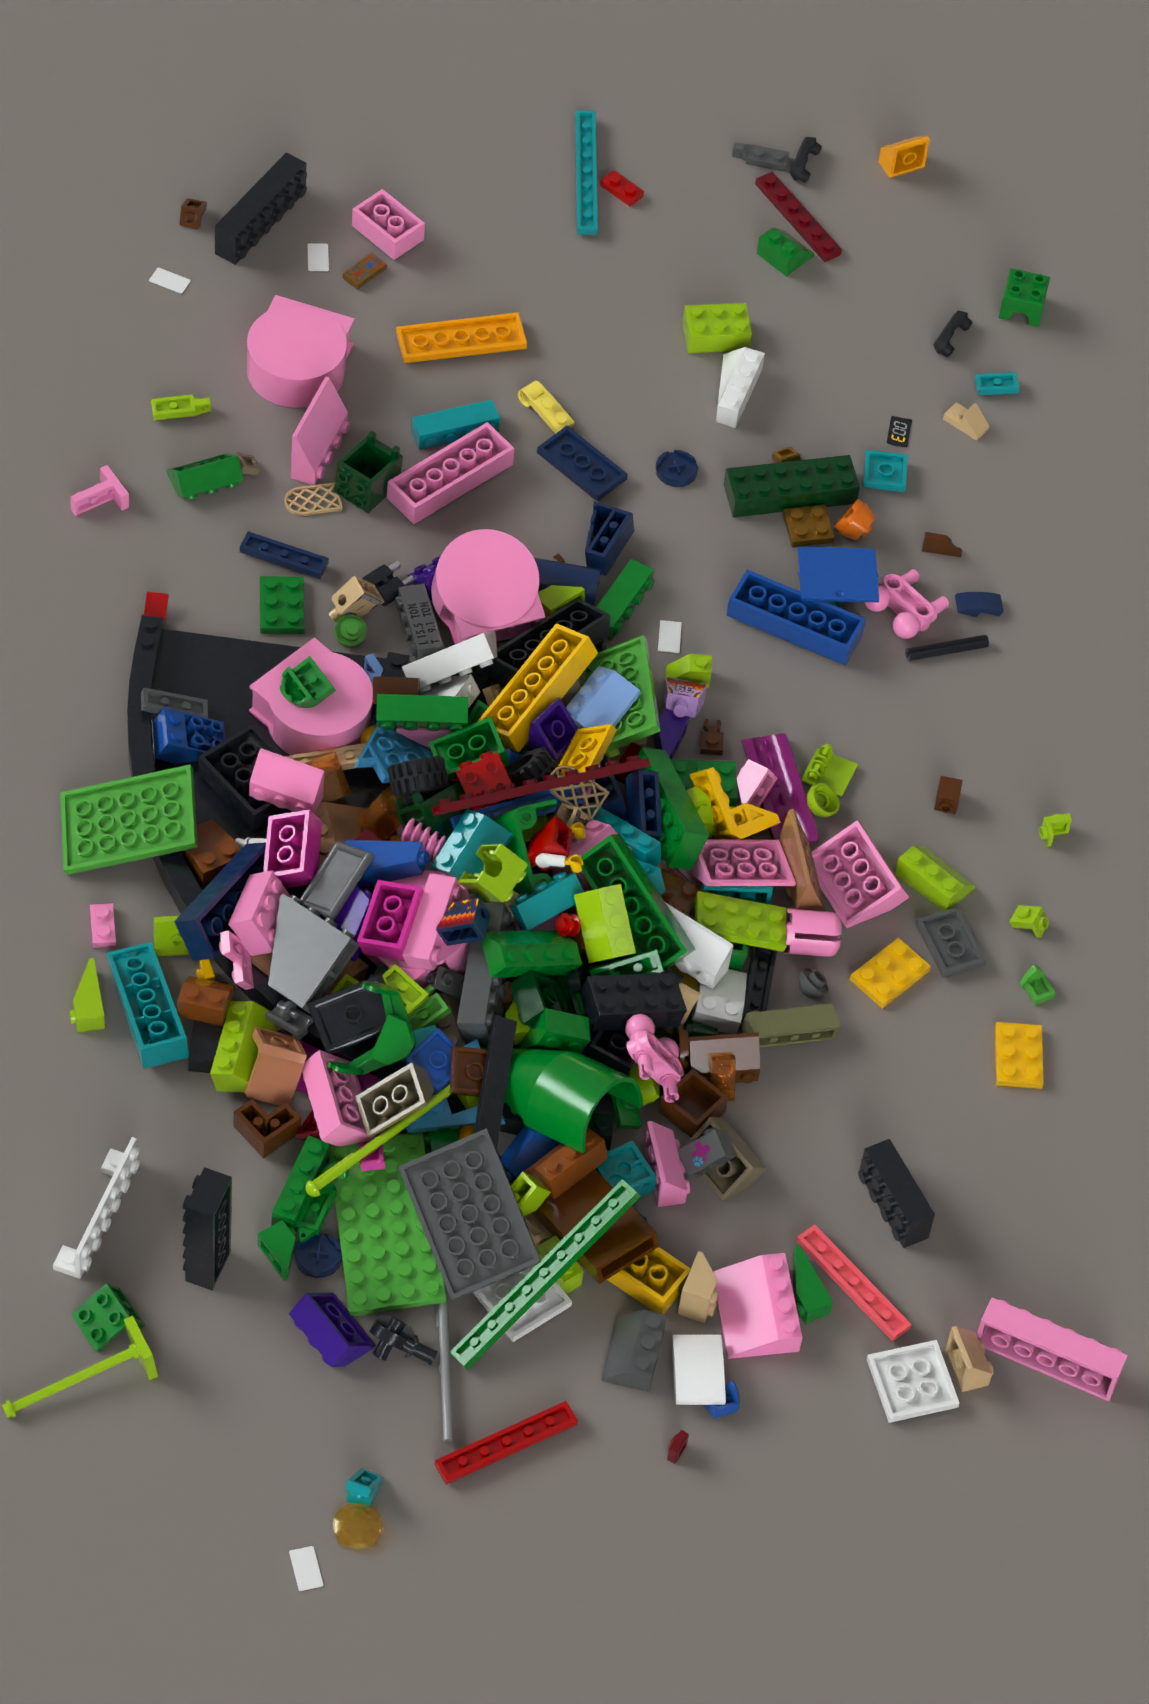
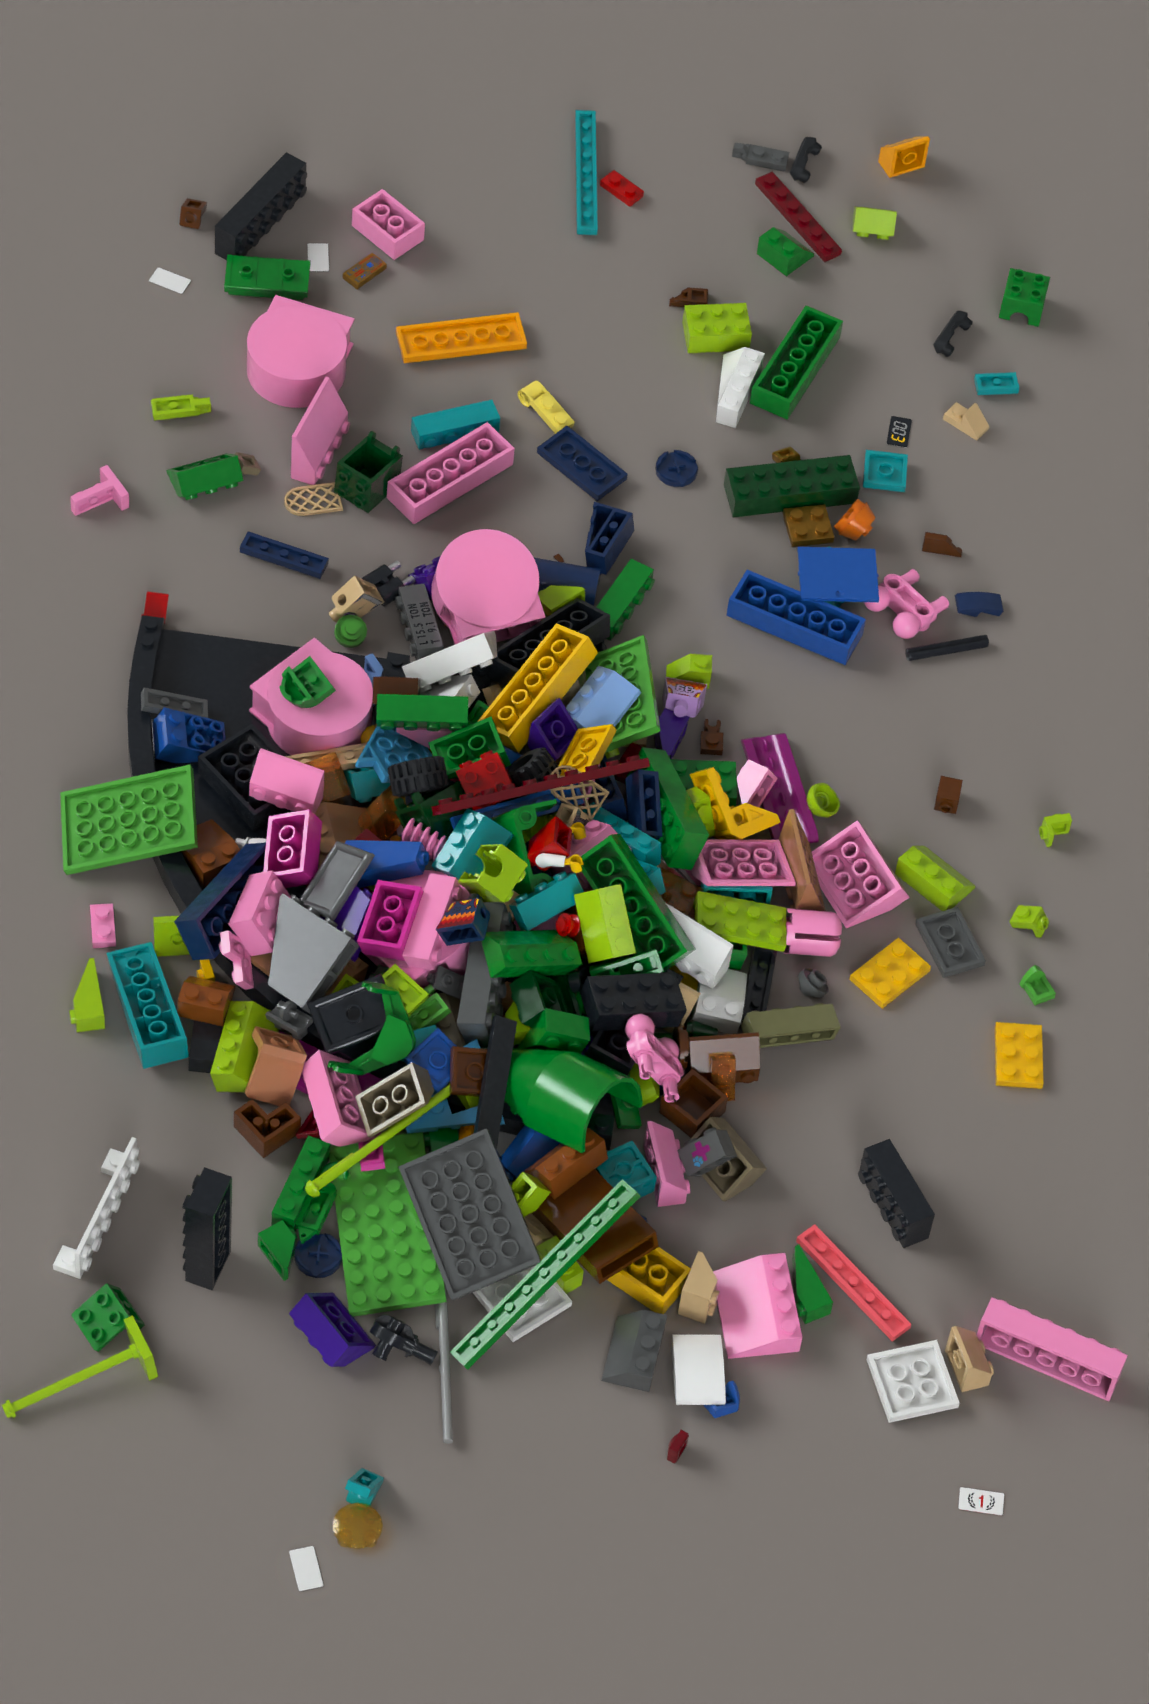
green plate [260,576,304,634] -> none
red plate [434,1401,578,1485] -> none
white sticker [658,620,682,653] -> none
lime hinge [801,744,858,798] -> none
none -> green container [224,254,311,300]
none -> teal slope [343,767,392,803]
none -> reddish brown tile [669,287,708,307]
none -> green brick [750,305,843,420]
none -> lime slope [852,206,897,240]
none -> white sticker [958,1487,1004,1515]

